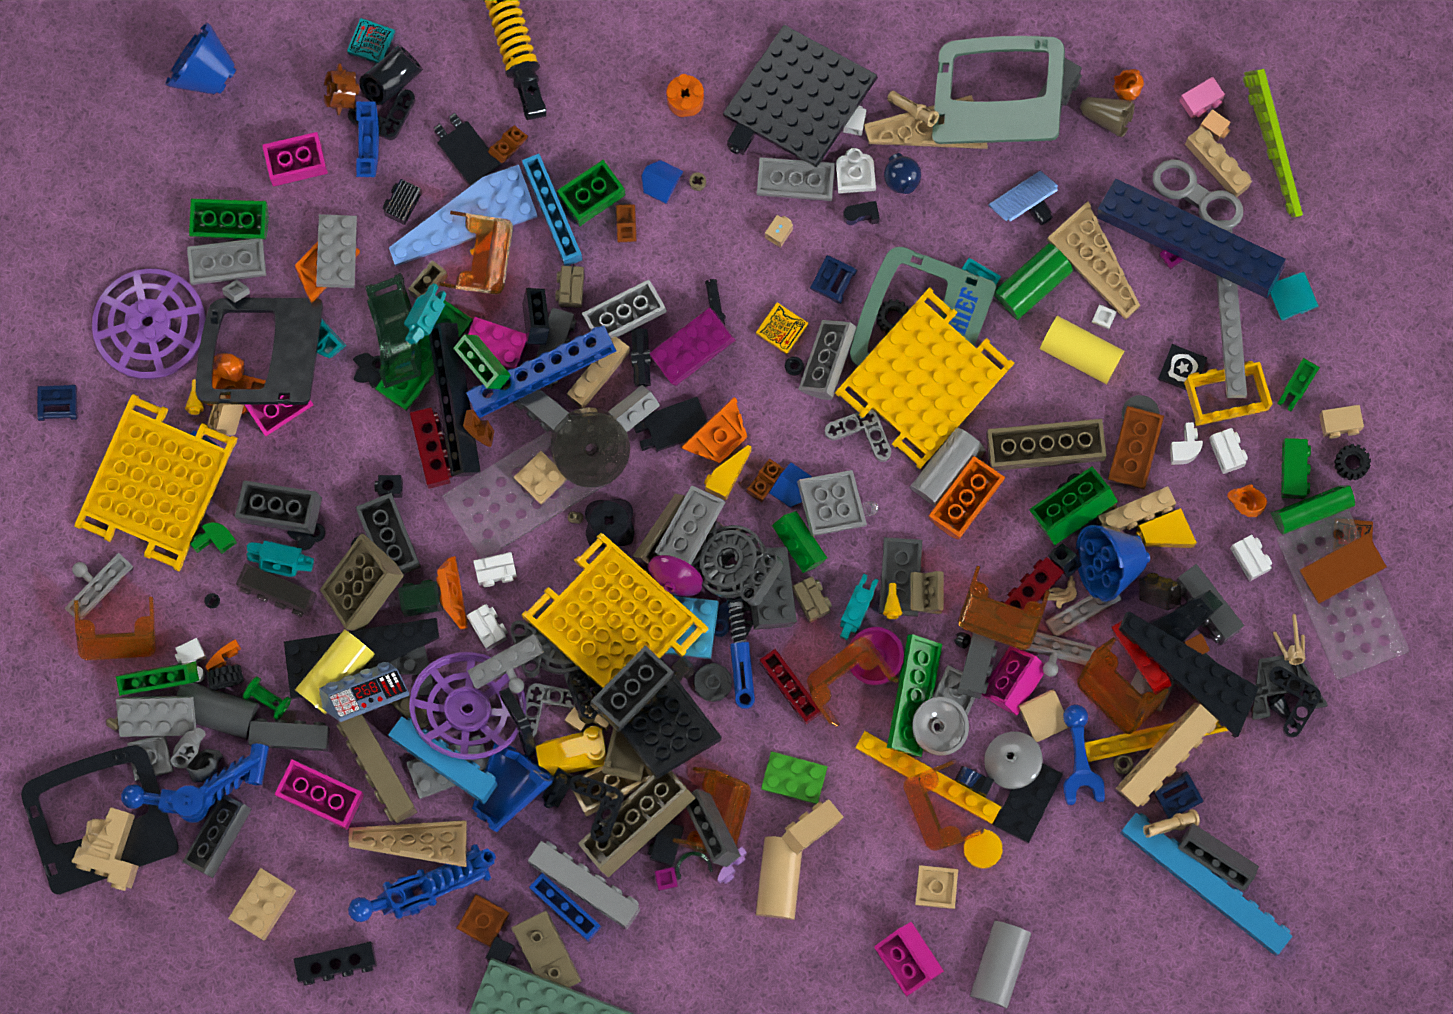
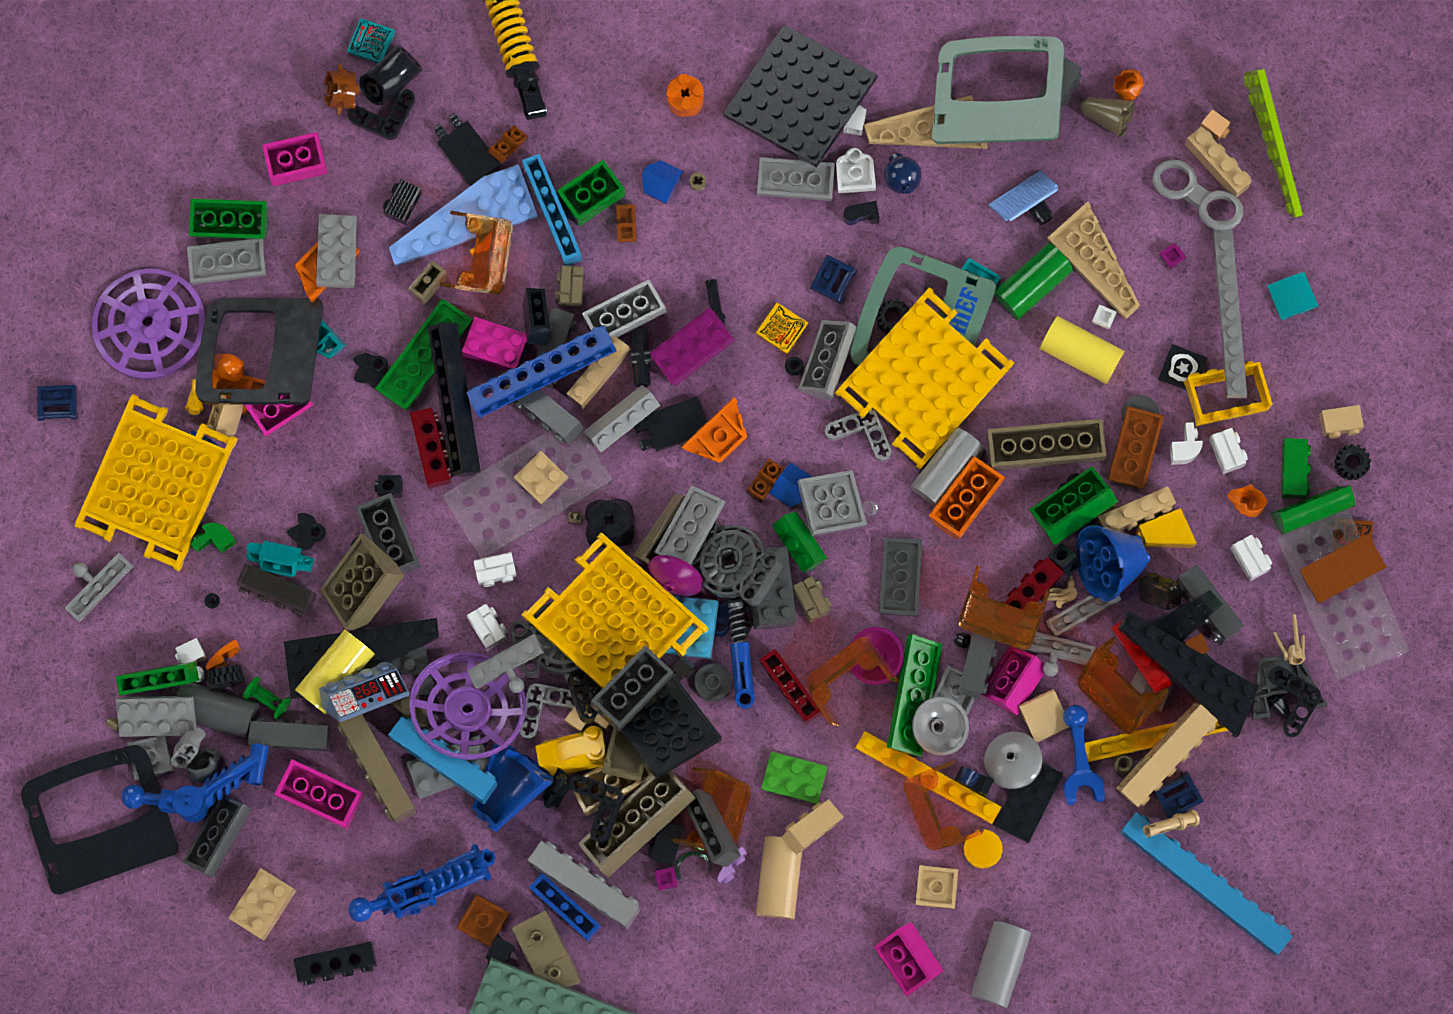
tan brick [72,807,139,891] -> none
clear orange windscreen [74,597,156,661] -> none
blue cone [165,22,237,95] -> none
light grey plate [222,279,250,302] -> none
dark grey brick [235,480,322,534] -> none
tan wing [349,821,467,867] -> none
blue slope [356,101,379,177] -> none
clear green windscreen [365,273,422,388] -> none
clear green brick [398,580,443,618] -> none
teal hinge [404,283,447,344] -> none
orange wing [436,556,468,629] -> none
green brick [454,334,511,389] -> none
dark orange slope [463,410,495,447] -> none
black beam [499,688,537,757] -> none
clear smoke brick [550,407,630,488] -> none
yellow slope [704,445,752,501] -> none
black brick [727,122,755,155] -> none
tan brick [765,215,793,248] -> none
teal hinge [840,574,879,641] -> none
yellow cone [883,583,902,619] -> none
tan pin [887,91,939,127] -> none
dark tan bracket [911,571,944,614] -> none
dark blue brick [1097,178,1286,299] -> none
dark grey brick [1178,824,1259,891] -> none
bright pink brick [1180,77,1225,119] -> none
green hinge [1277,358,1320,412] -> none

